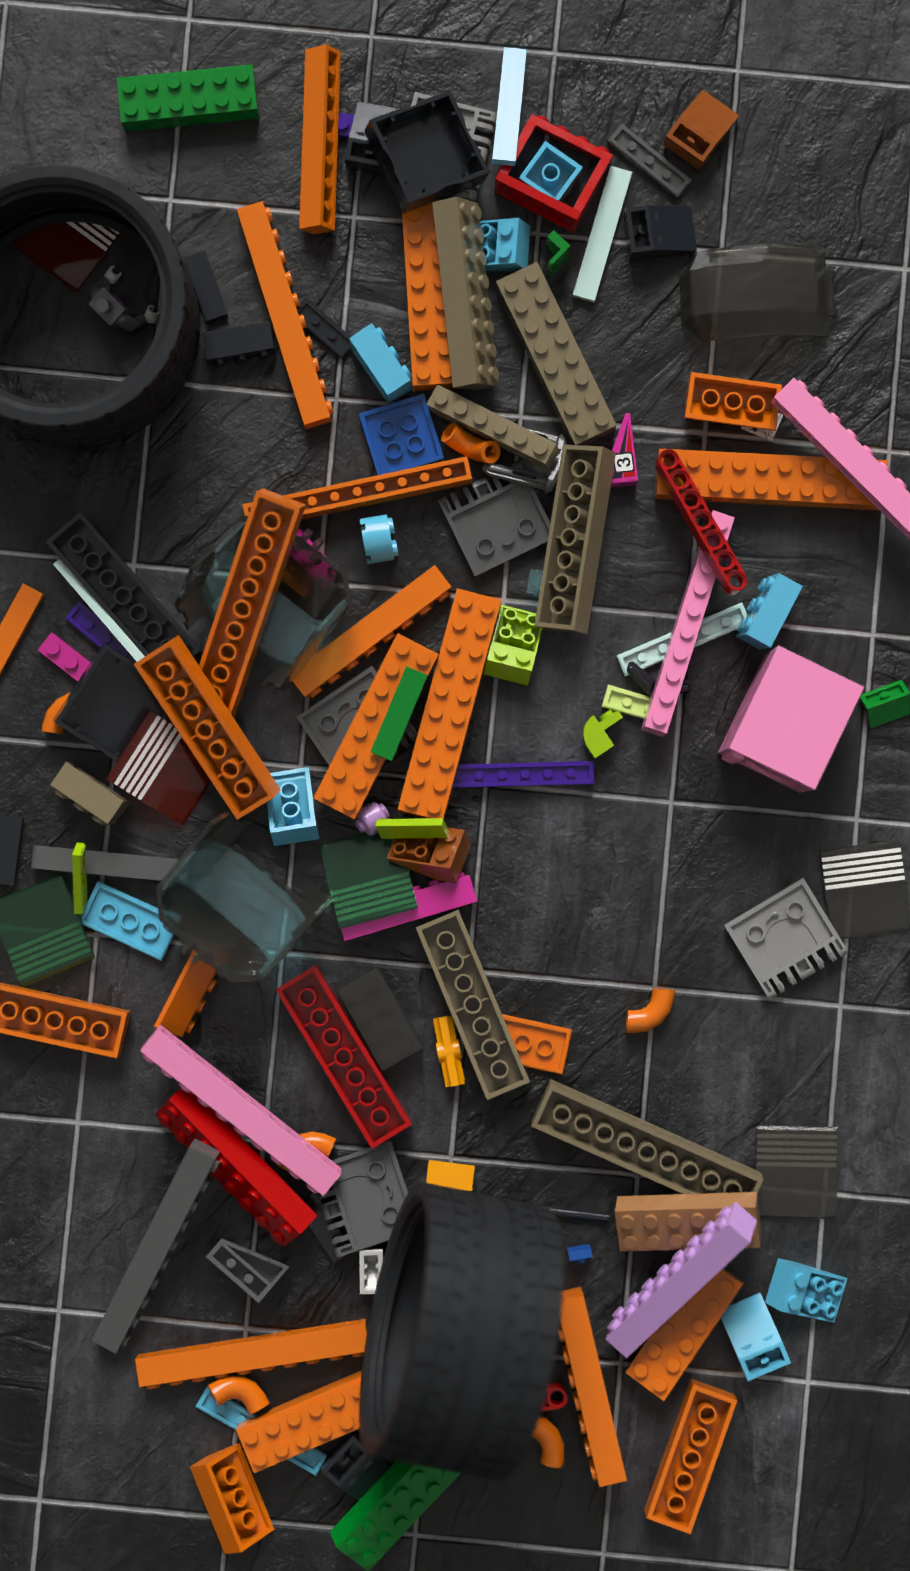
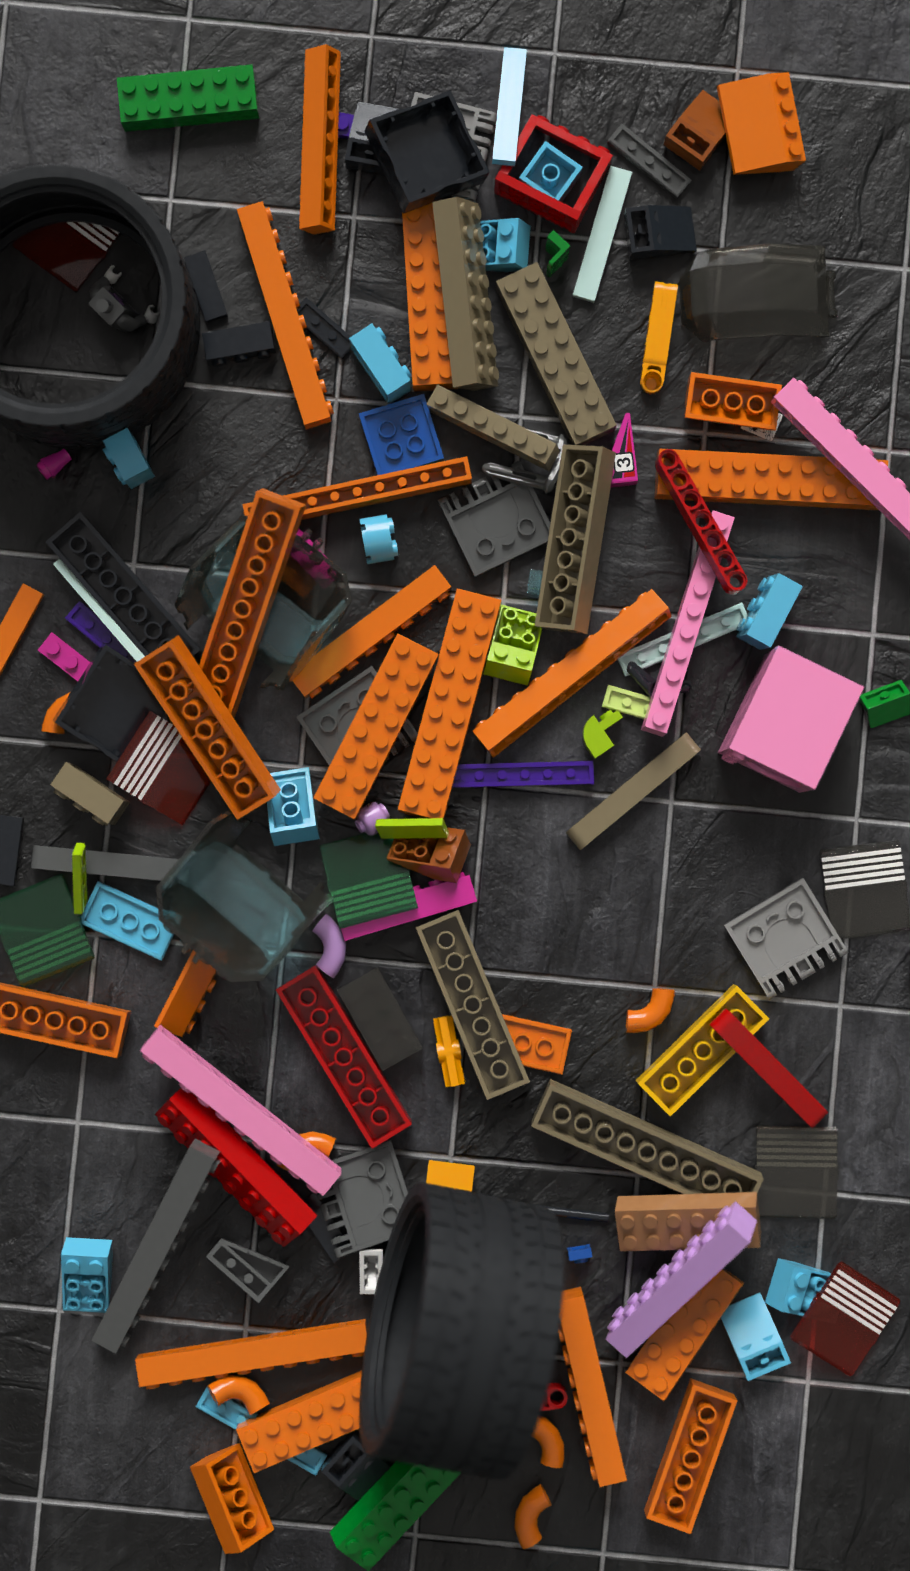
green tile [370,666,428,761] -> none
orange cylinder [441,422,500,463] -> none
none -> dark pink cone [36,448,72,479]
none -> medium azure slope [61,1237,113,1313]
none -> medium azure brick [103,428,155,489]
none -> lavender cylinder [312,914,346,978]
none -> orange brick [473,589,672,758]
none -> orange cylinder [514,1484,552,1549]
none -> dark tan beam [566,732,701,850]
none -> yellow brick [635,984,769,1117]
none -> light orange piece [640,281,678,394]
none -> red beam [709,1008,829,1129]
none -> orange slope [717,72,806,175]
none -> clear red piece [791,1261,900,1376]

